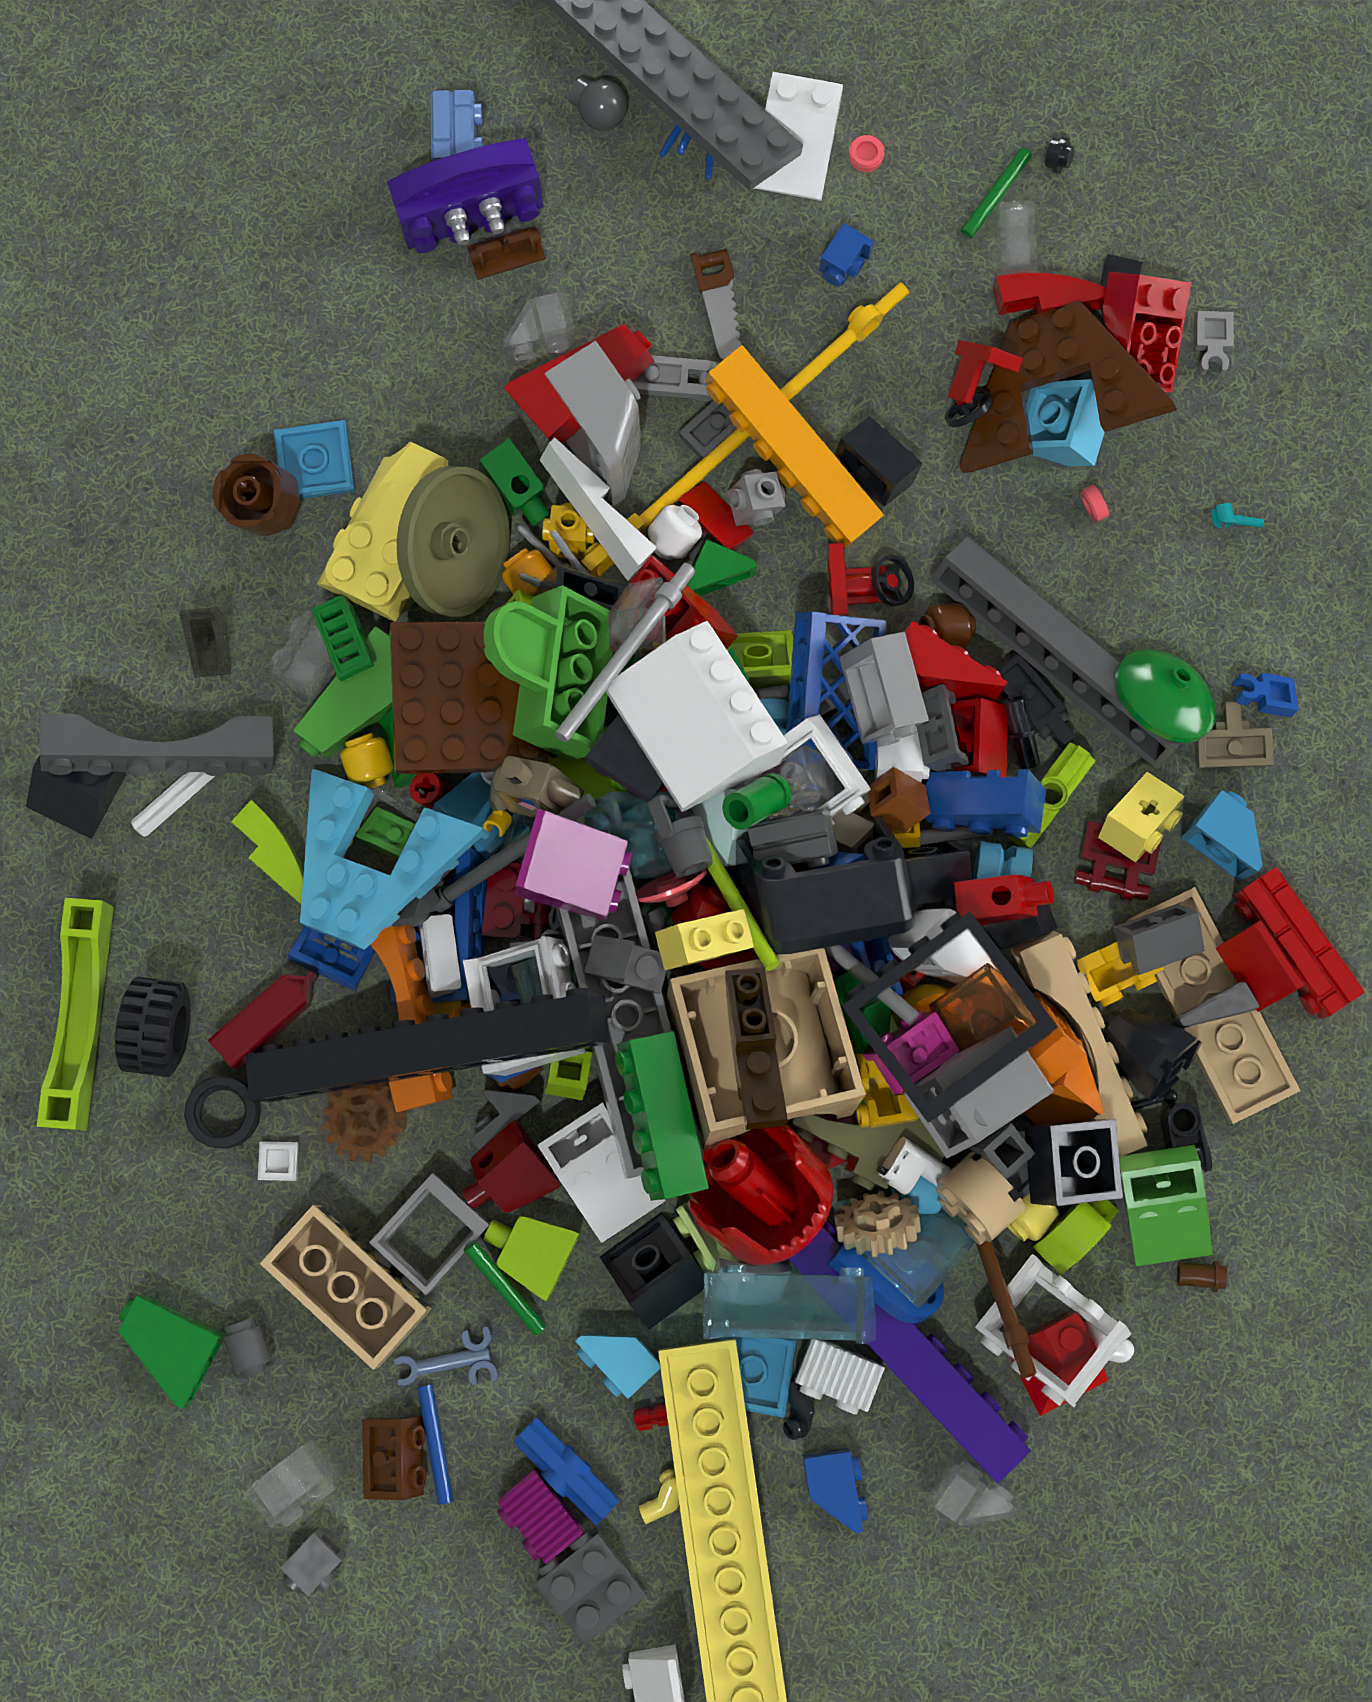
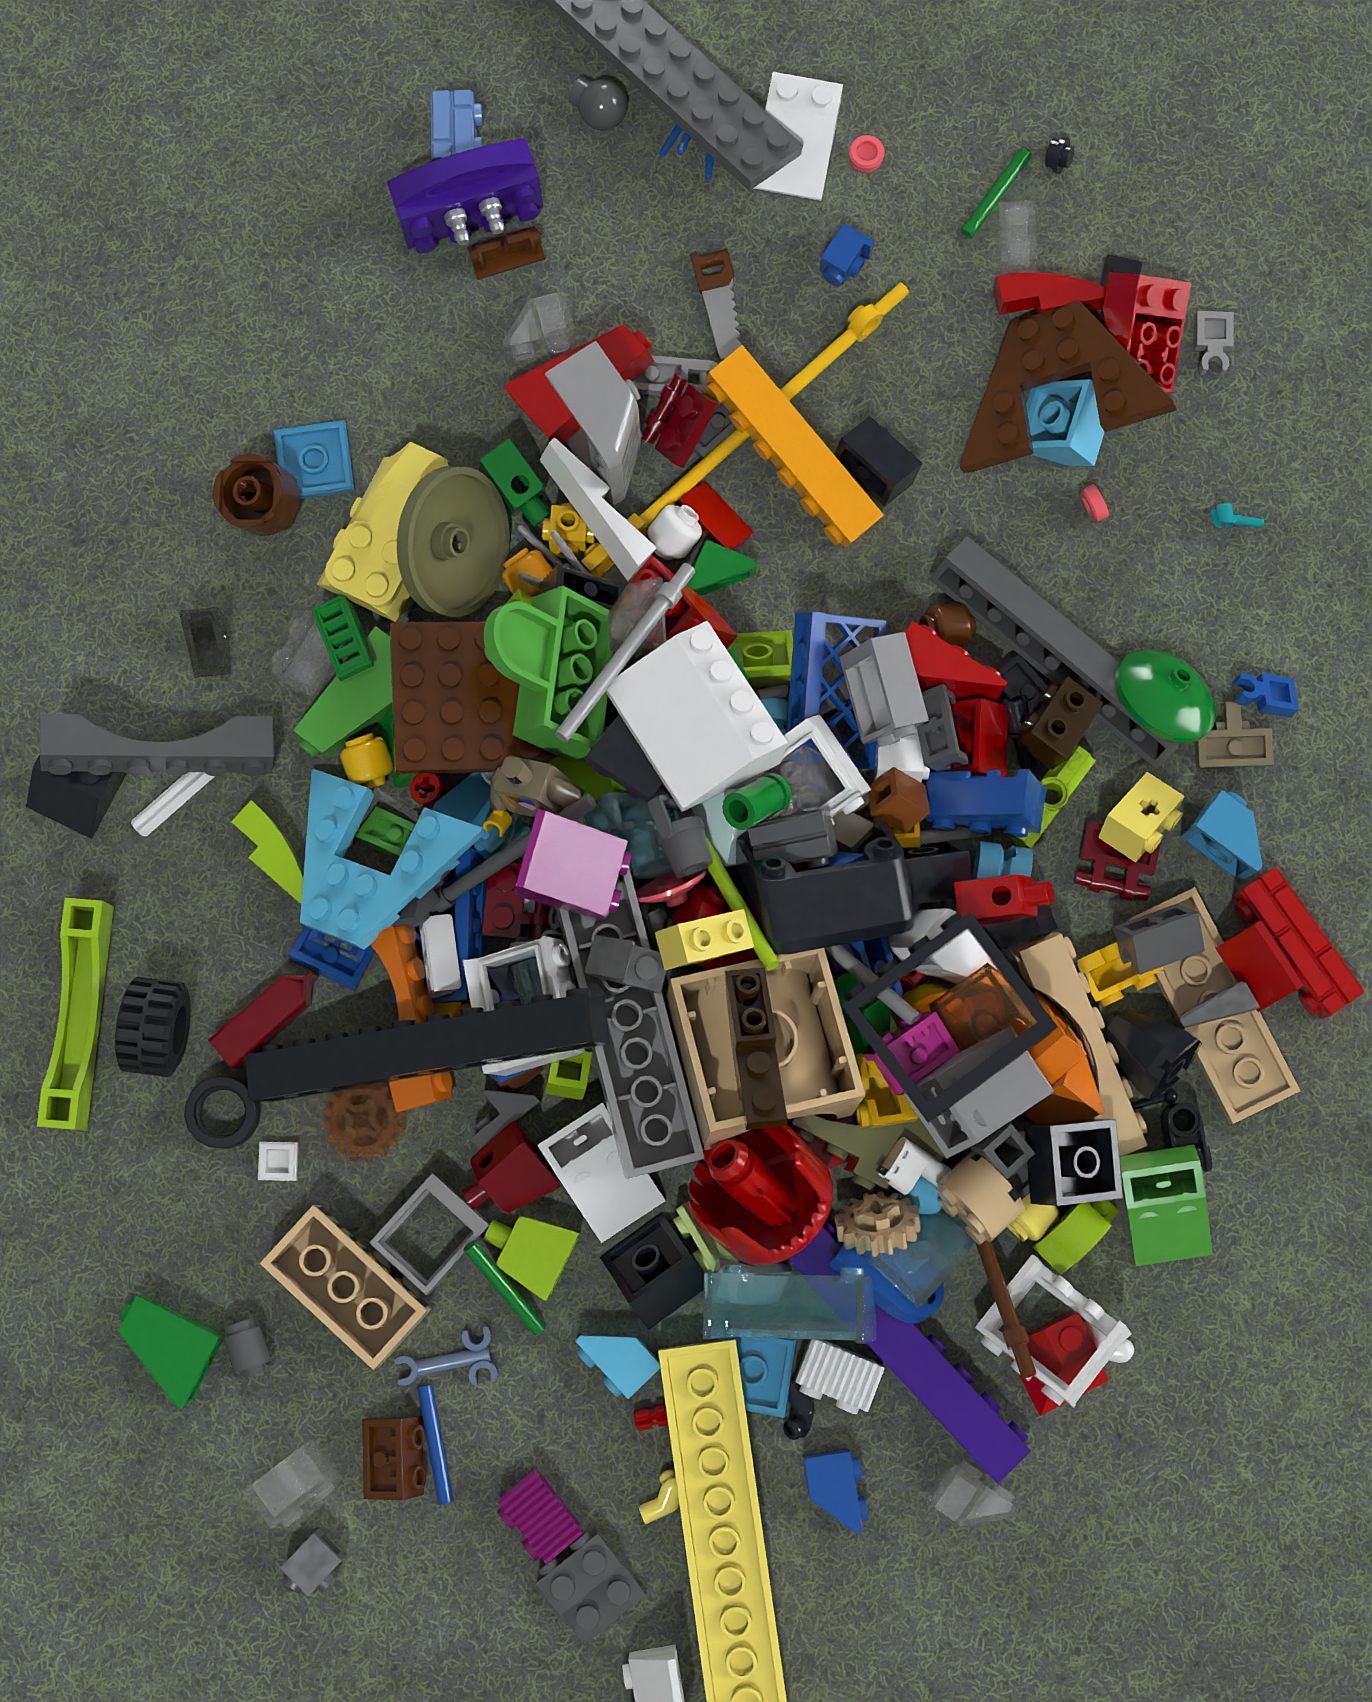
blue piece [513,1417,620,1525] -> none
green brick [615,1031,709,1201] -> none
light grey brick [727,469,786,526] -> none
red piece [827,543,914,624] -> none
red piece [944,340,1023,427] -> none
reddish brown pin [1177,1261,1227,1292] -> none
none -> dark red plate [642,373,719,468]
none -> dark brown brick [1016,676,1103,770]

